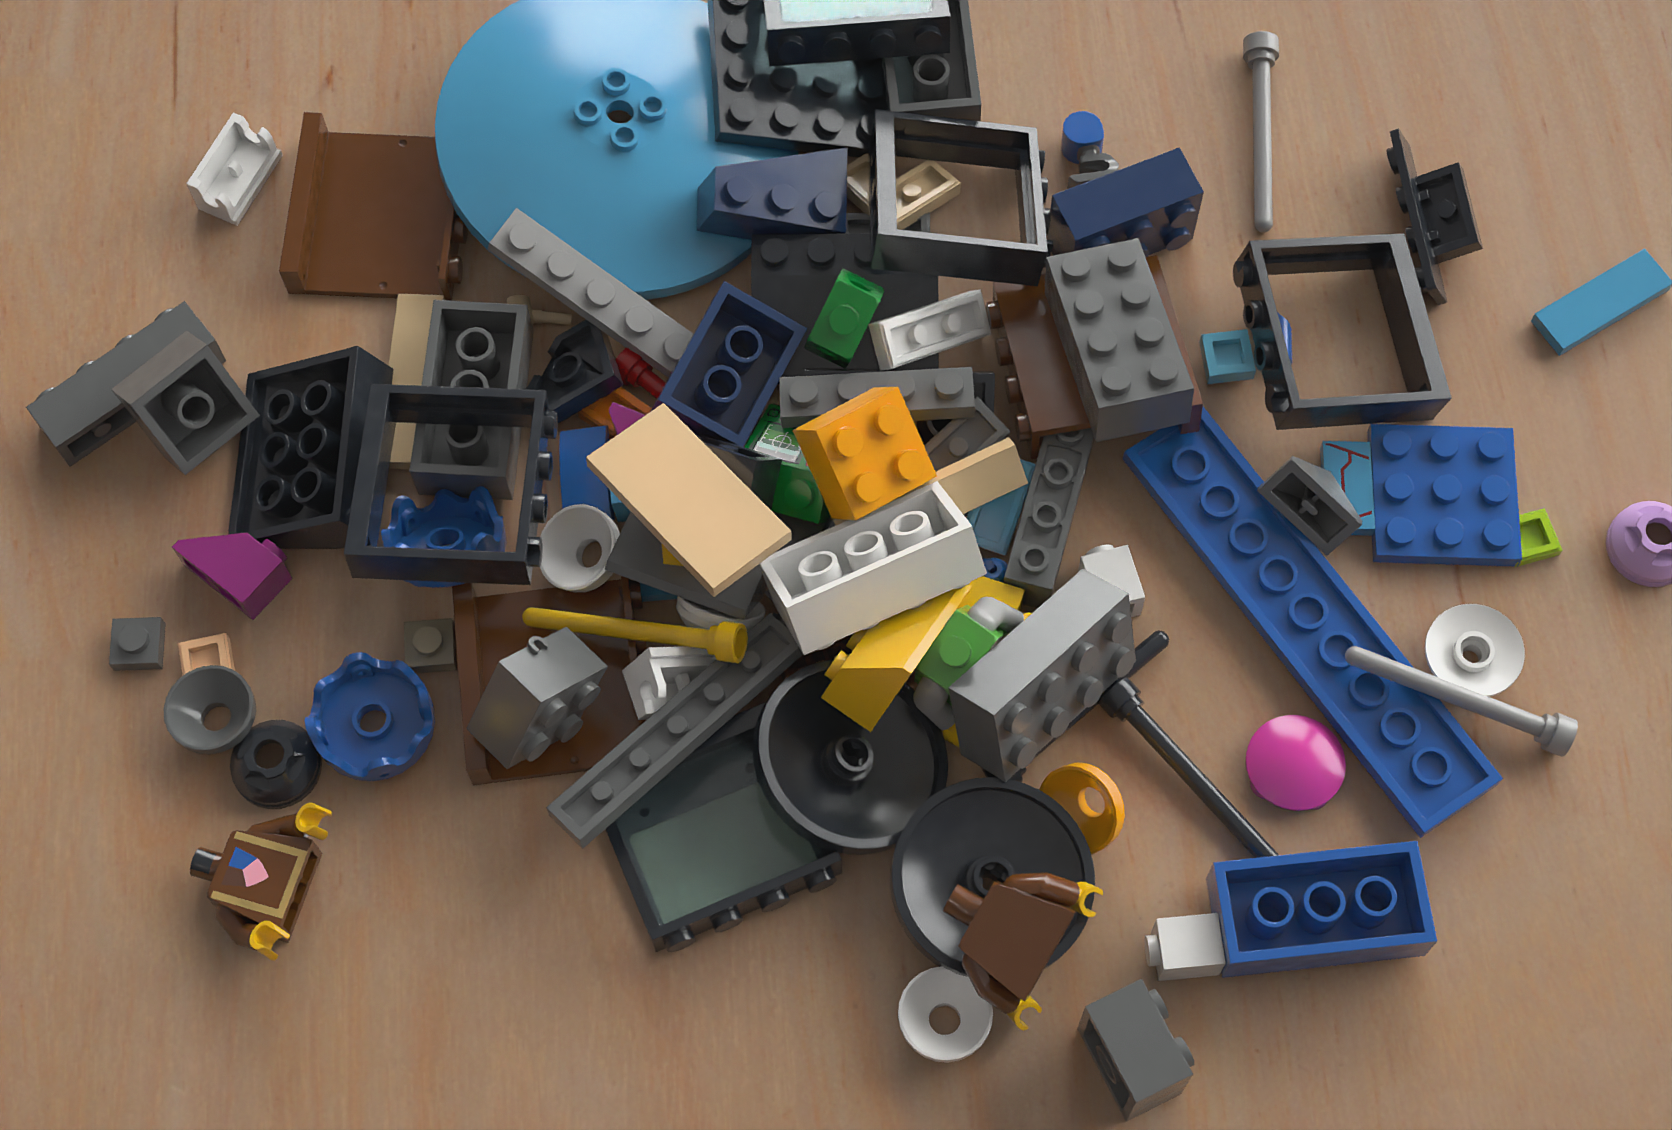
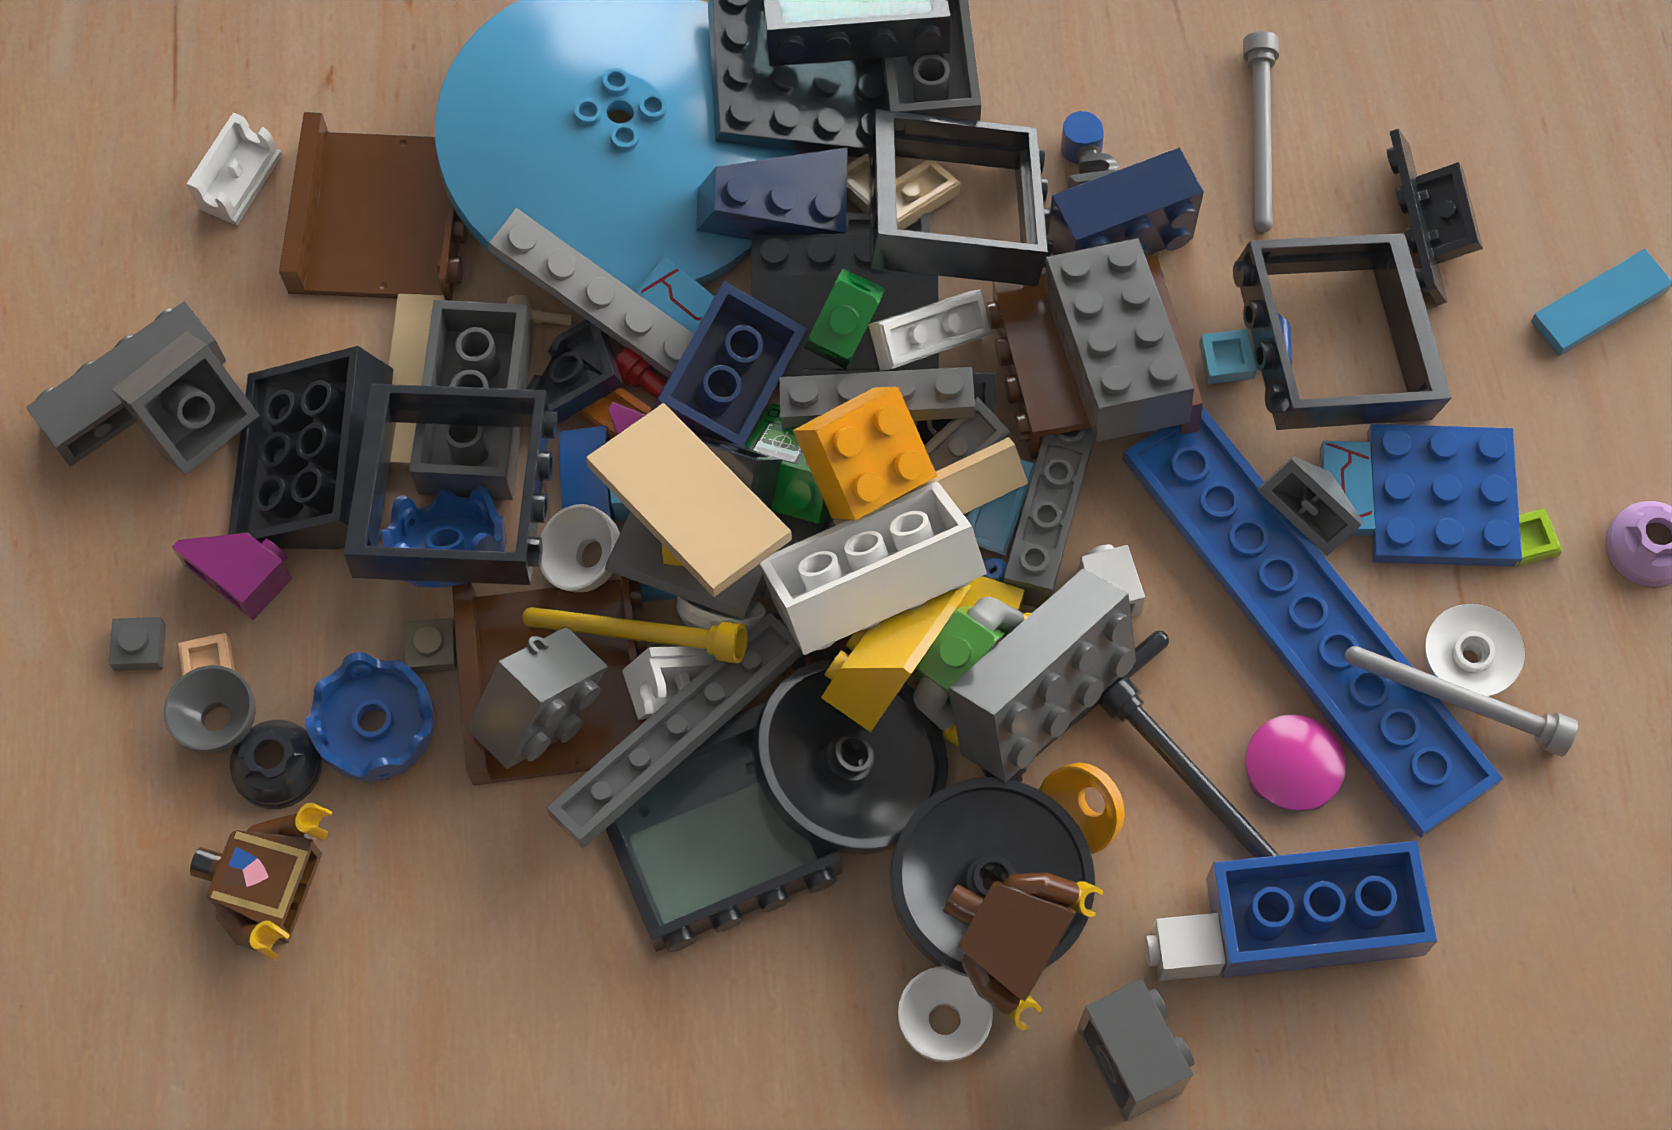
none -> dark azure tile [636,257,714,333]

